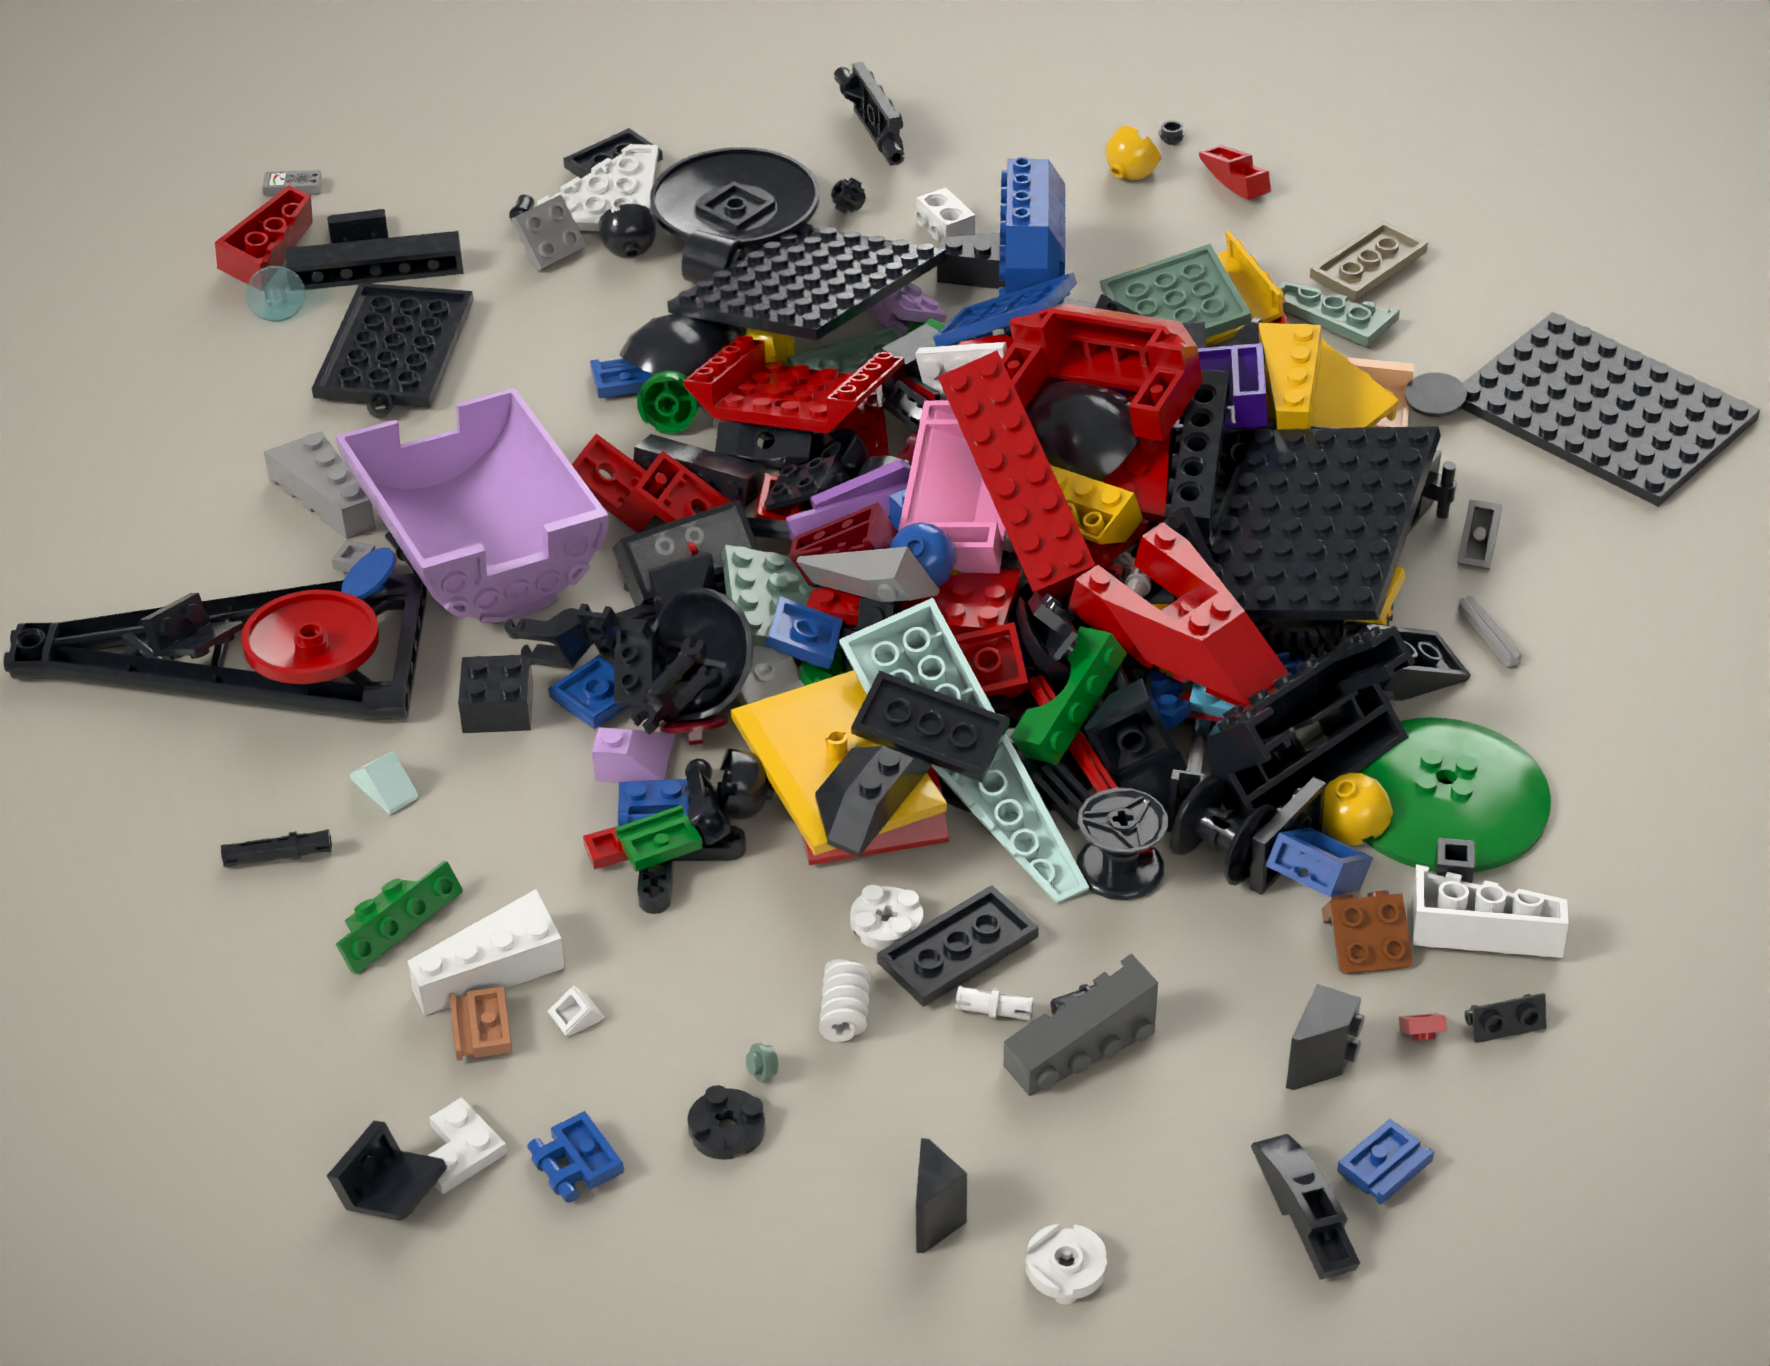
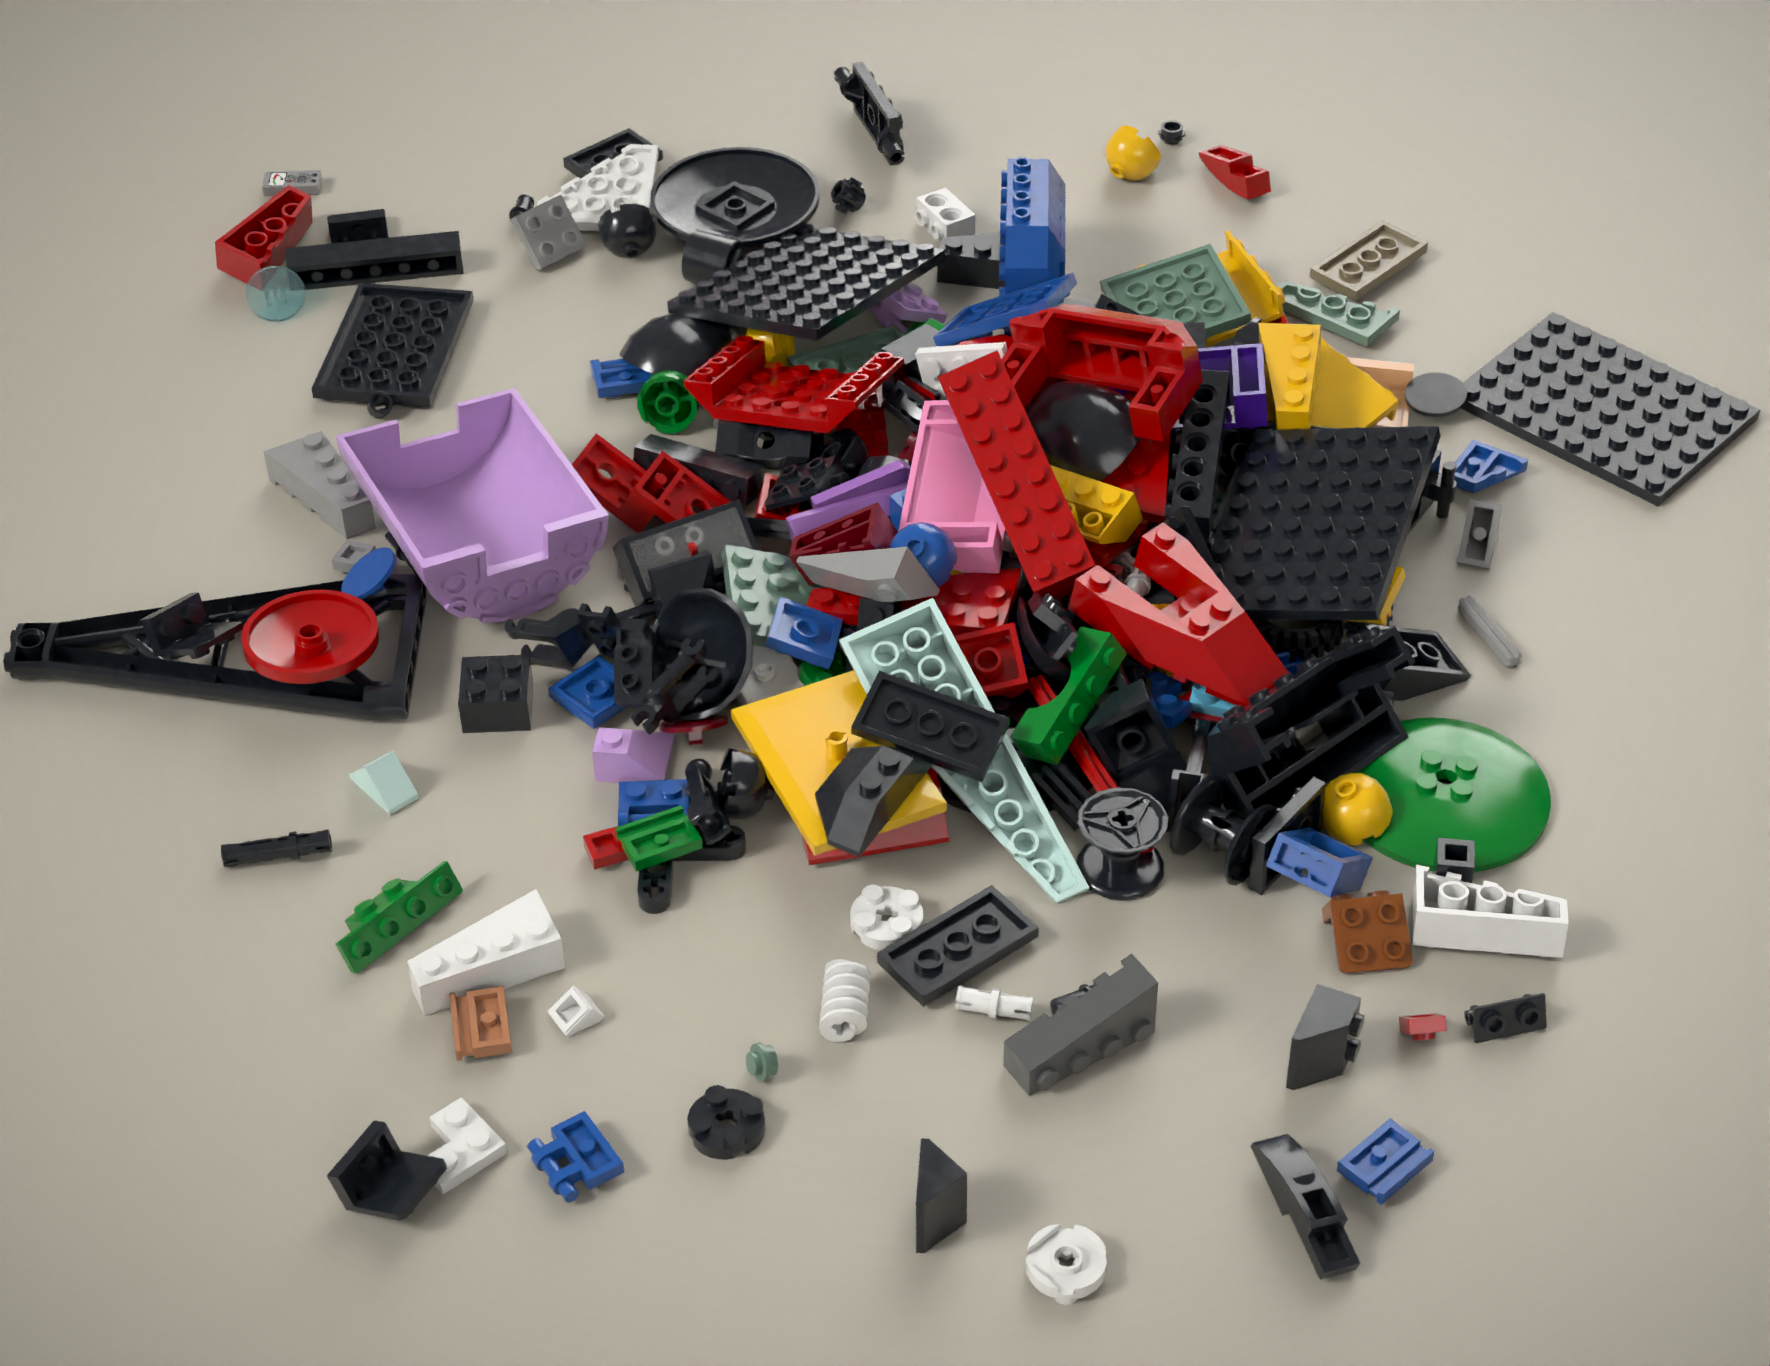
none -> blue wing [1454,440,1529,493]

